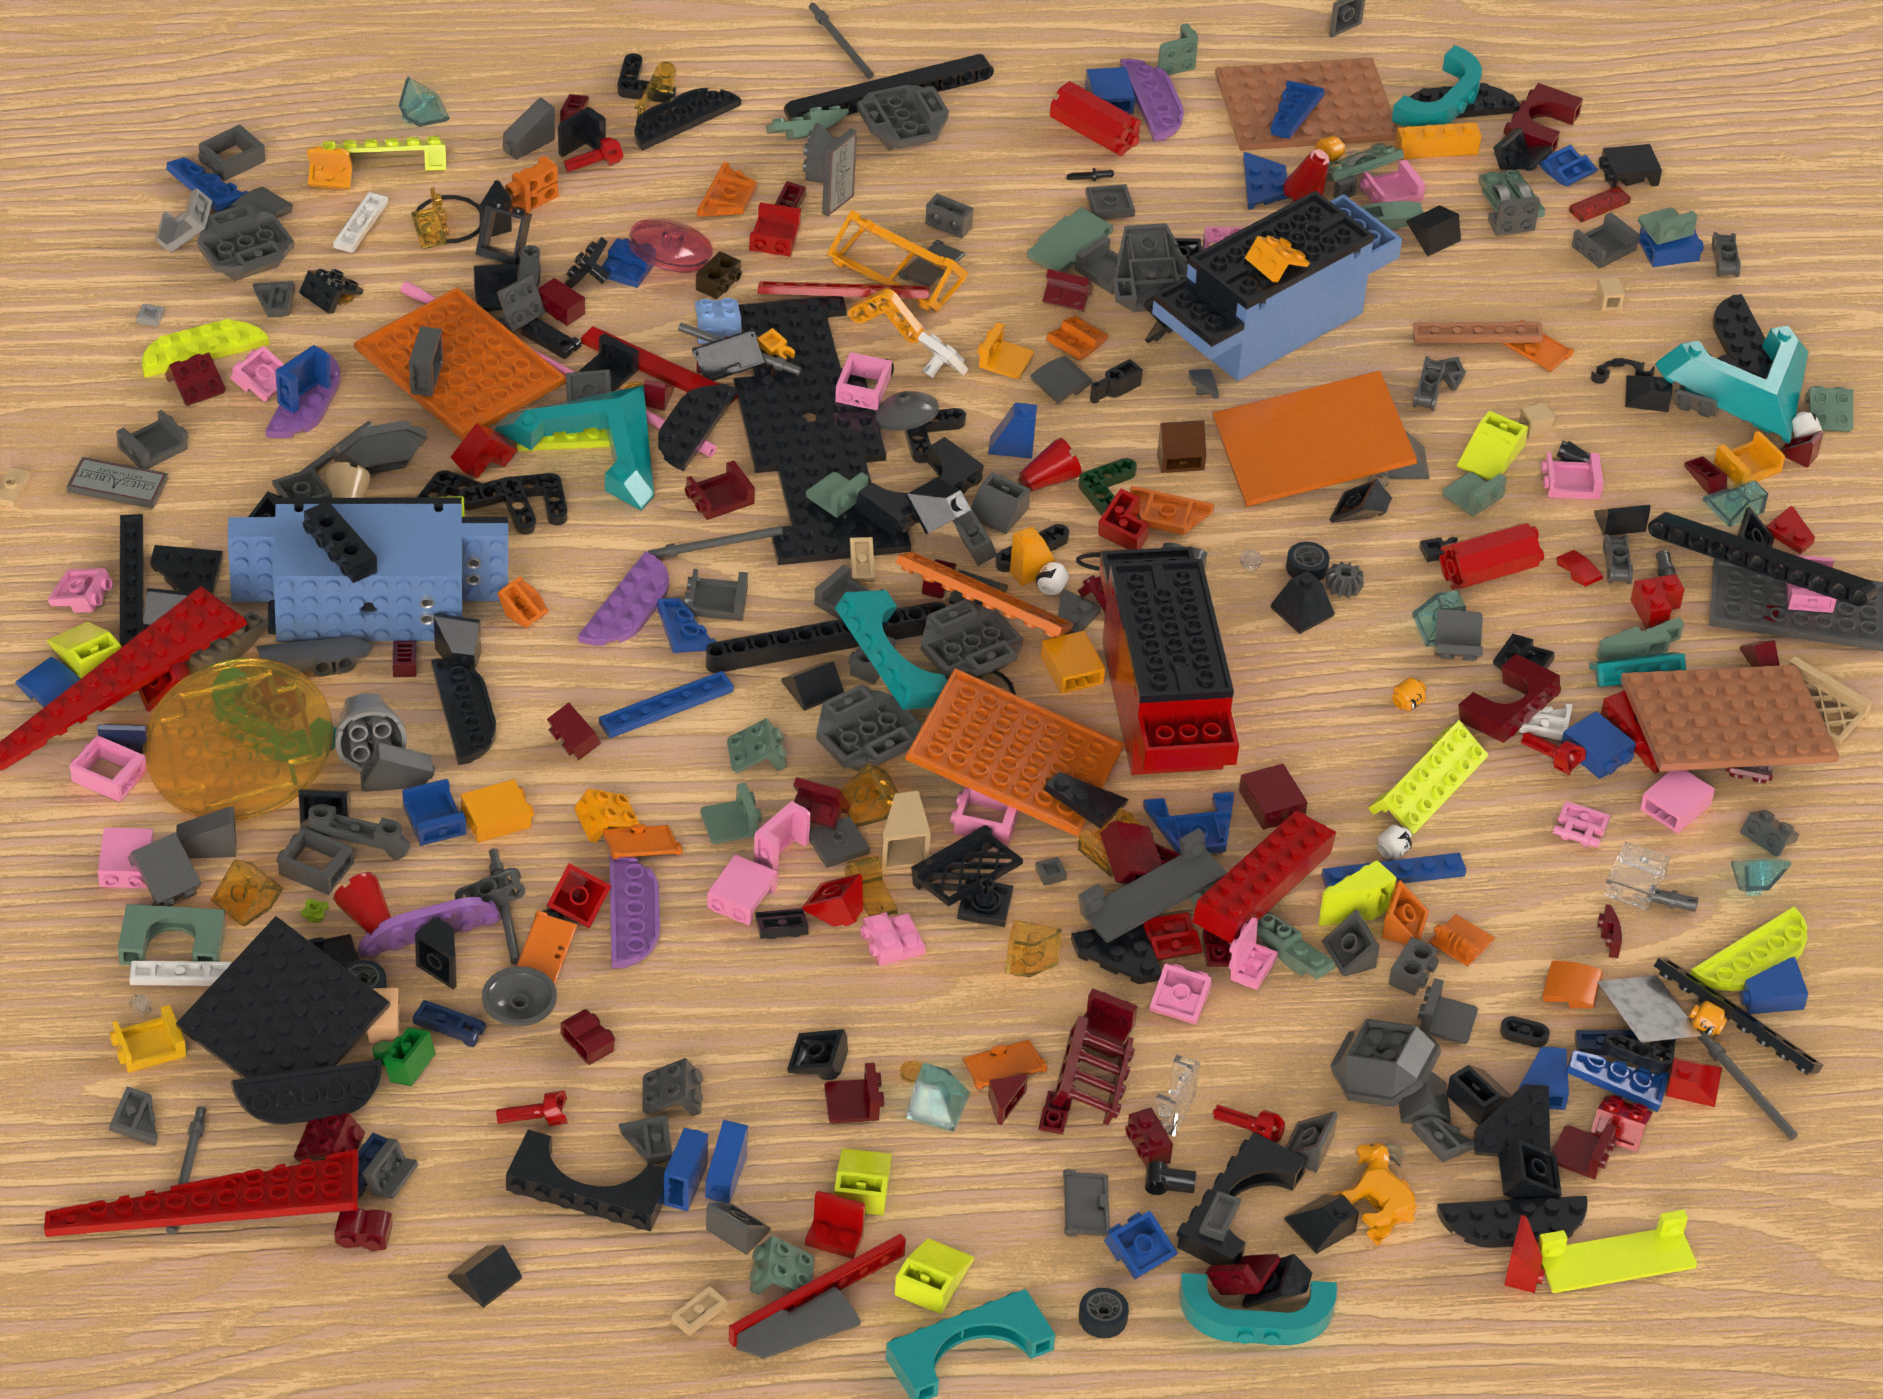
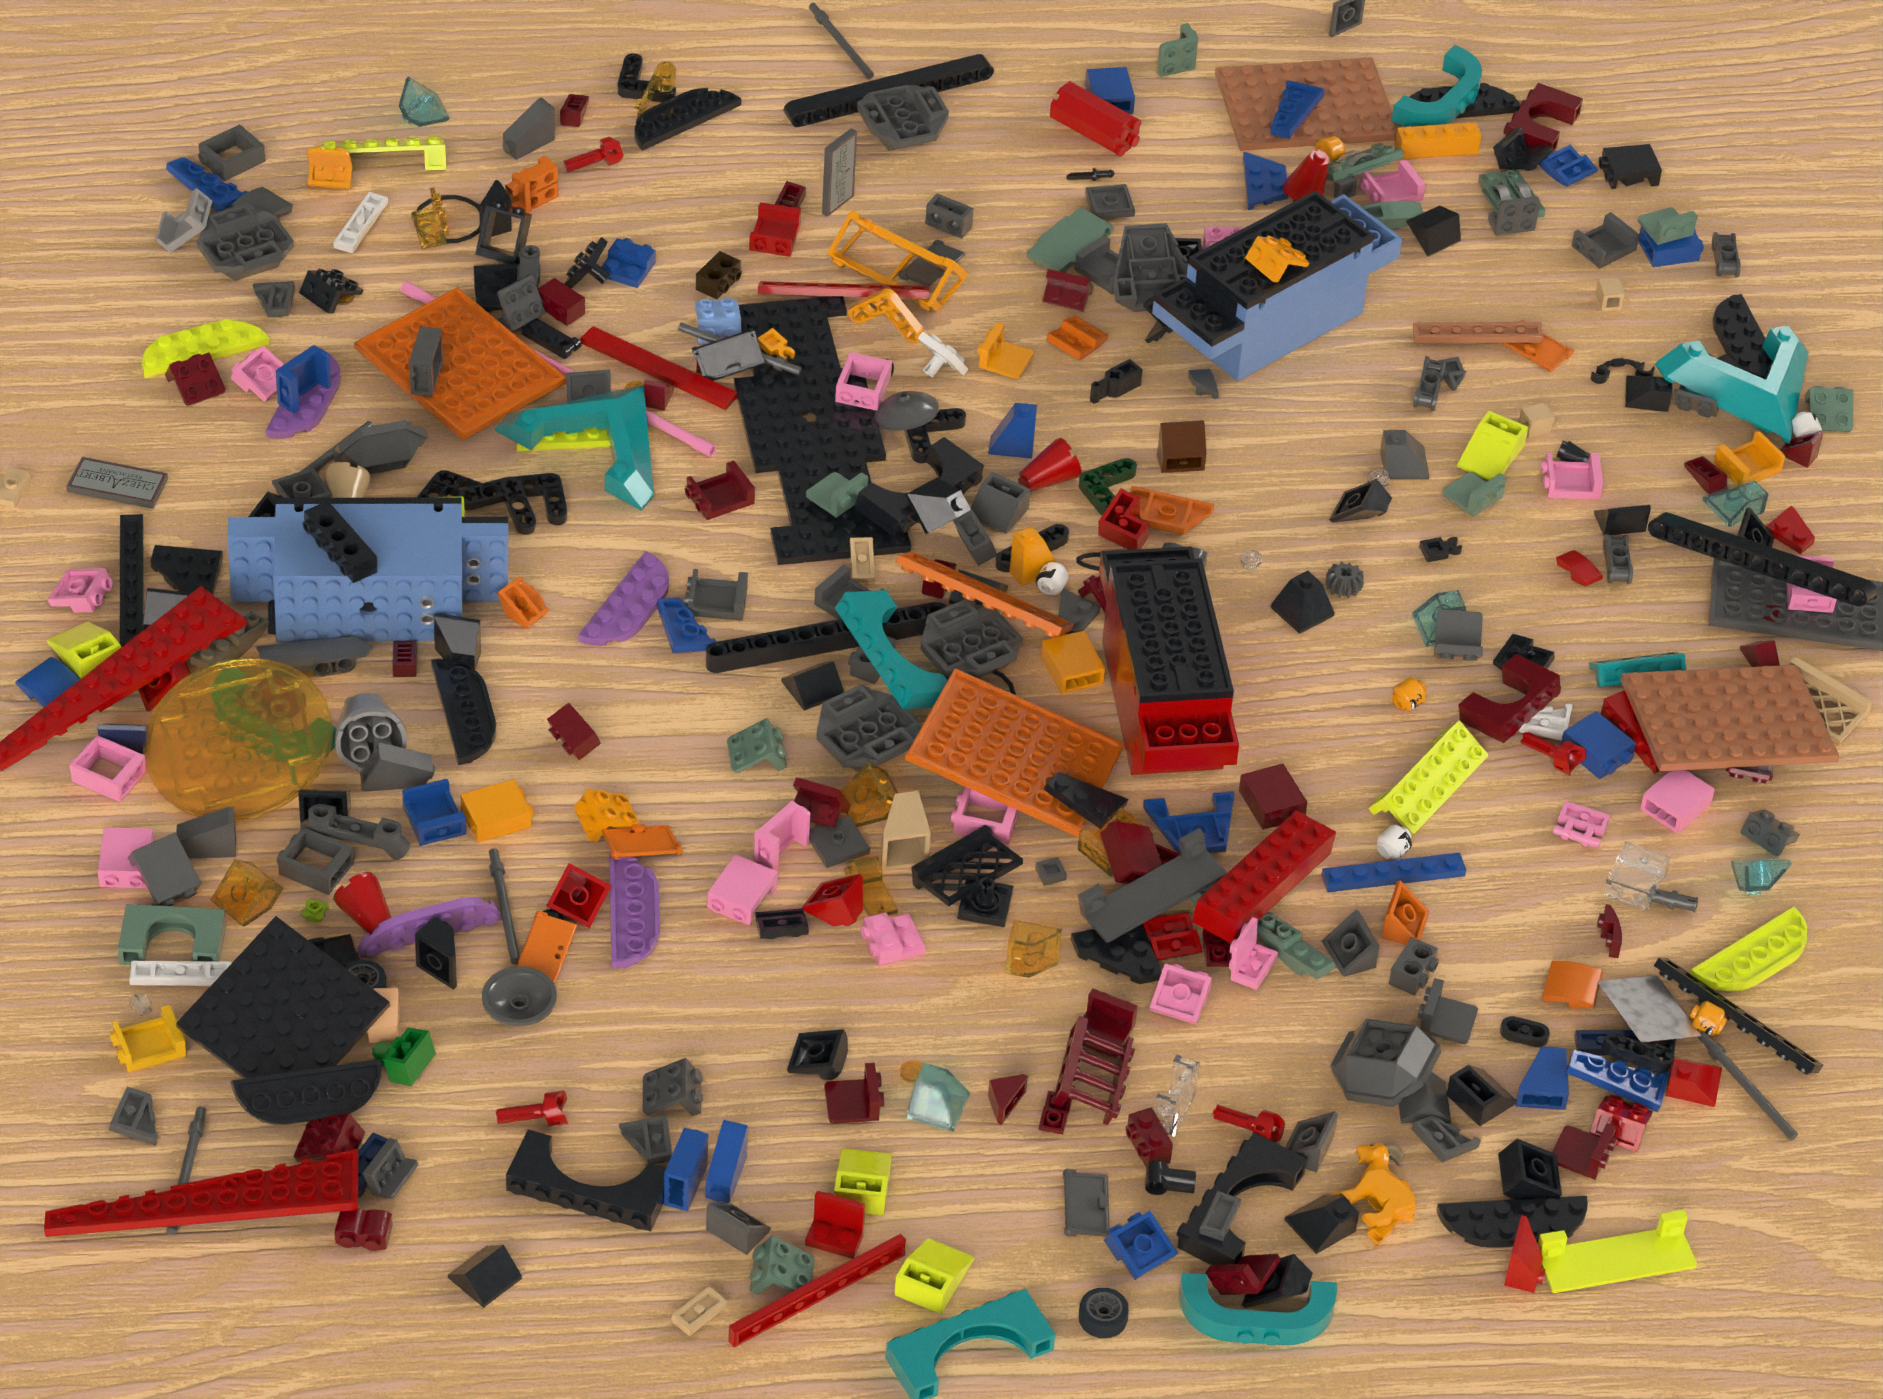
dark grey panel [116,410,188,469] -> none
light grey tile [136,304,164,327] -> none
dark blue plate [413,1000,487,1047] -> none
red brick [450,423,518,479] -> none
dark grey piece [454,868,526,907] -> none
black bracket [558,106,606,157] -> none
dark red brick [560,1009,615,1065] -> none
black bracket [579,333,639,392] -> none
blue plate [599,671,734,738] -> none
clear pink dish [628,218,713,273] -> none
dark grey bar [648,526,783,558] -> none
black plate [658,384,737,471] -> none
orange wing [697,161,757,217] -> none
sand green bracket [700,783,762,844] -> none
dark grey panel [737,1287,861,1359] -> none
sand green slope [766,106,849,141] -> none
dark grey slope [803,122,836,183] -> none
orange door [963,1039,1047,1090] -> none
dark grey slope [1030,356,1093,404] -> none
medium lavender plate [1120,59,1184,141] -> none
orange tile [1212,370,1417,507] -> none
wheel [1286,542,1330,581] -> none
neon yellow slope [1318,860,1396,926] -> none
orange hinge [1428,914,1495,967] -> none
red brick [1439,523,1544,590] -> none
black plate [1474,1084,1550,1157] -> none
clear red tile [1569,186,1631,223] -> none
sand green slope [1597,617,1684,660] -> none
red brick [1630,574,1685,629] -> none
dark grey pin [1656,550,1676,577] -> none
blue slope [1740,957,1808,1014] -> none

